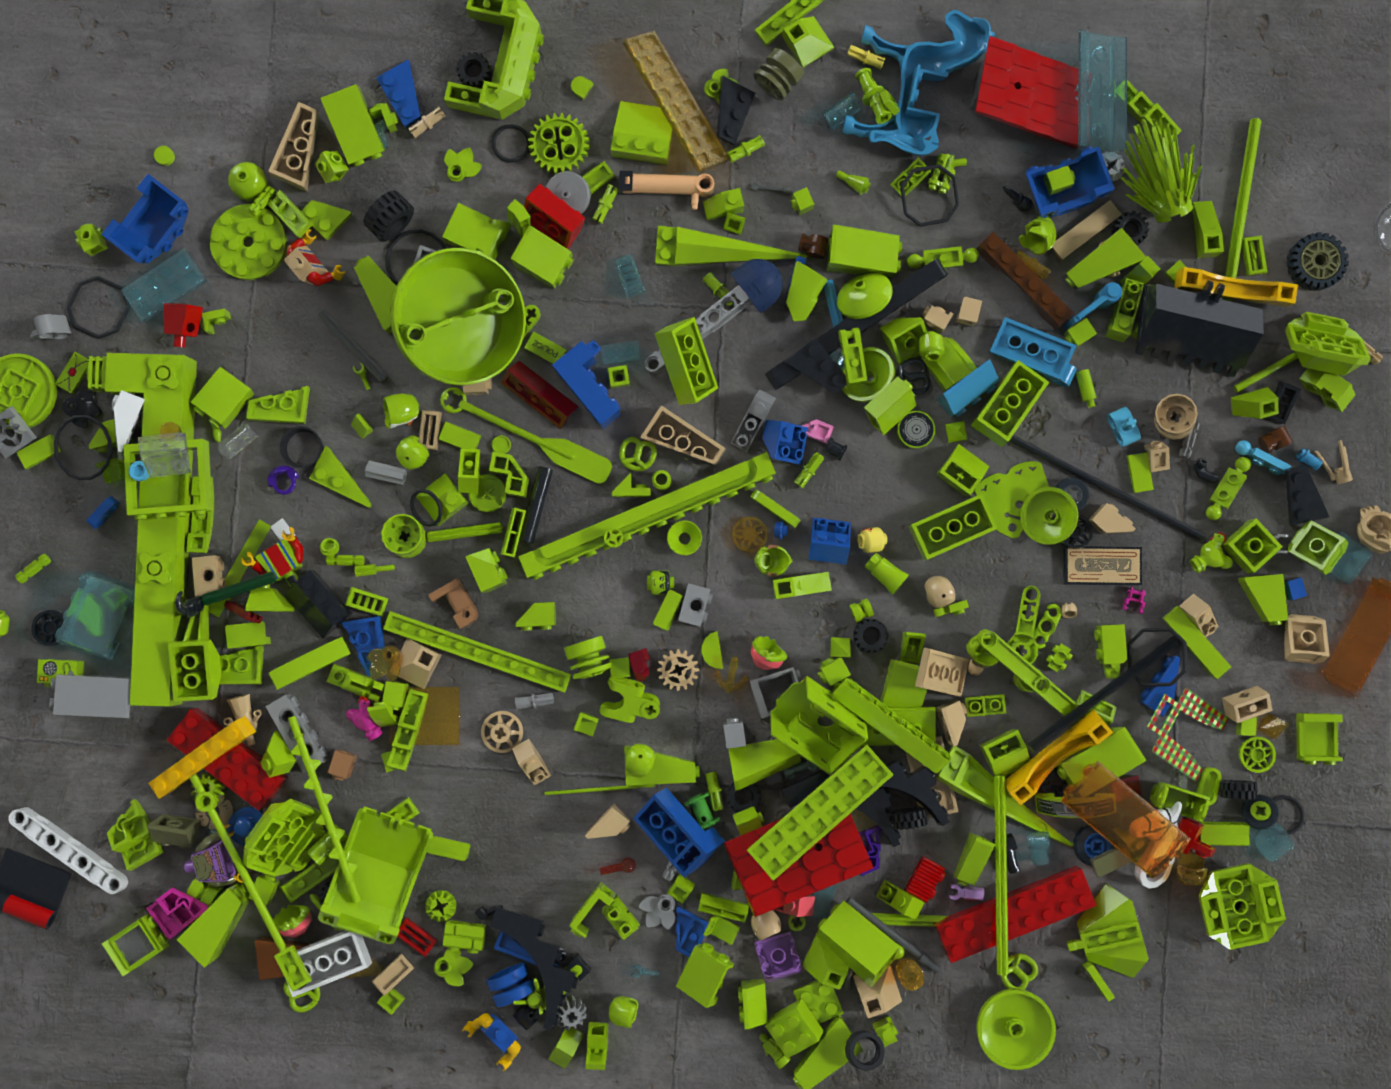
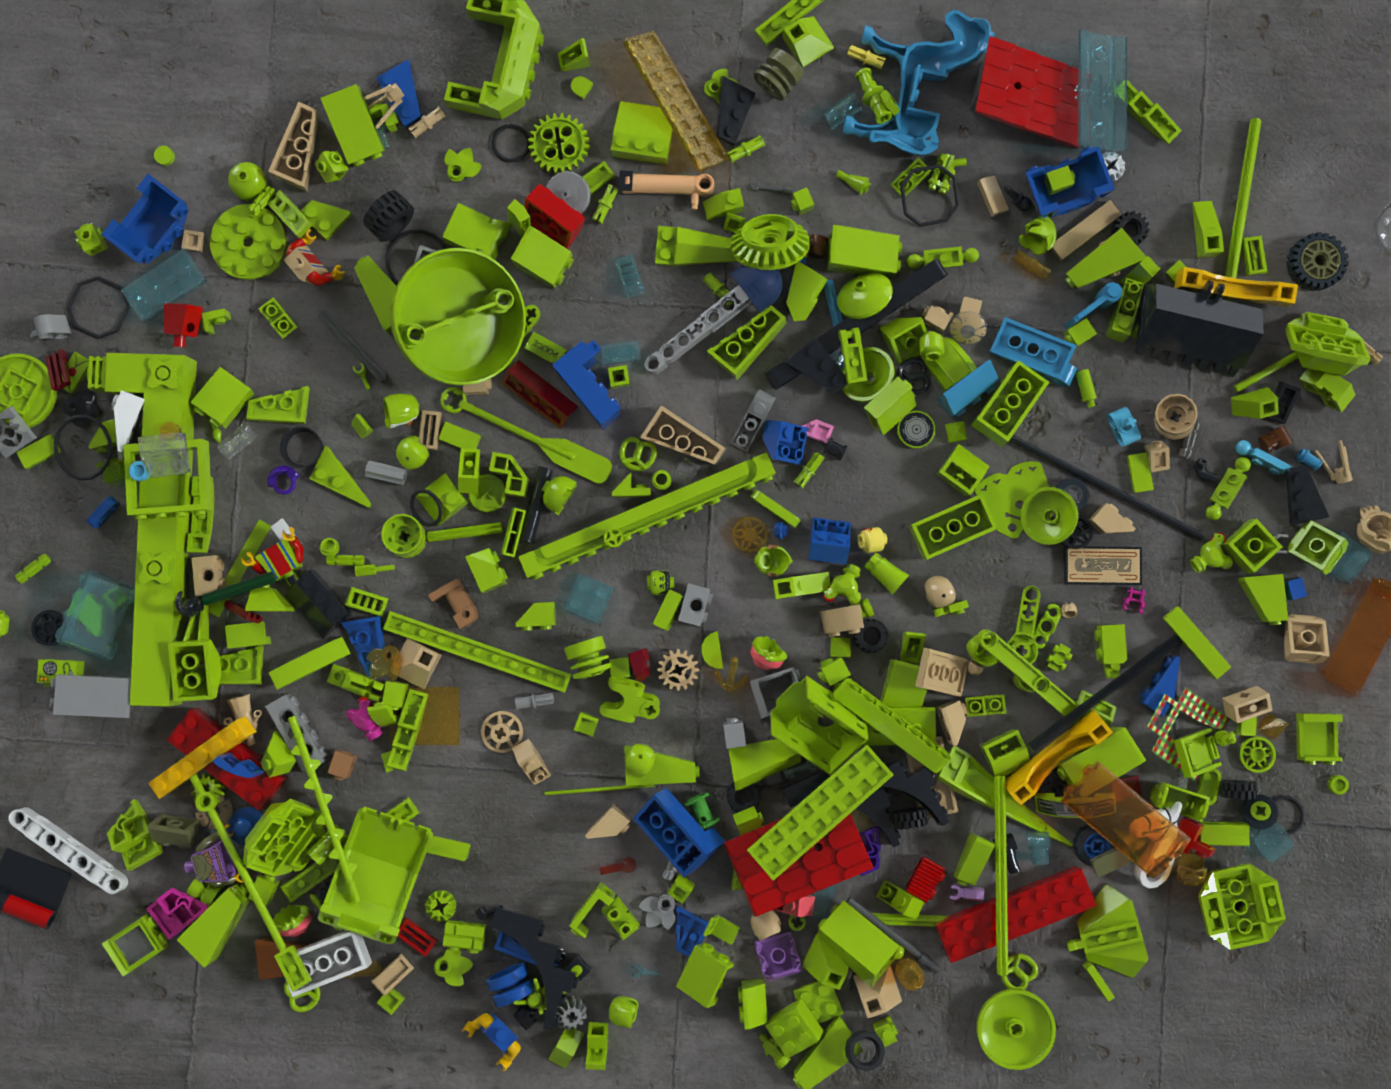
black tyre [456,52,492,89] -> none
lime piece [492,435,511,454] -> none
lime slope [654,317,718,405] -> none
lime piece [667,520,702,555] -> none
lime piece [698,892,749,923] -> none
lime axle [705,772,724,811] -> none
reddish brown arch [977,232,1074,330] -> none
lime plant [1119,118,1202,223] -> none
black piece [1128,628,1187,687] -> none
tan slope [1179,594,1219,637] -> none
none -> dark red tile [45,349,72,391]
none -> tan tile [181,230,205,253]
none -> blue slope [213,753,265,778]
none -> lime slope [259,297,298,339]
none -> tan plant [365,83,405,129]
none -> lime cylinder [542,476,577,515]
none -> lime slope [558,38,590,72]
none -> clear light blue plate [564,573,614,623]
none -> lime wedge [707,306,787,380]
none -> lime gear [731,214,810,270]
none -> tan brick [820,605,864,637]
none -> lime animal [823,564,861,605]
none -> tan dish [949,311,987,344]
none -> tan slope [977,175,1009,217]
none -> lime container [1174,728,1222,778]
none -> lime piece [1214,730,1236,747]
none -> lime tile [1327,775,1349,795]

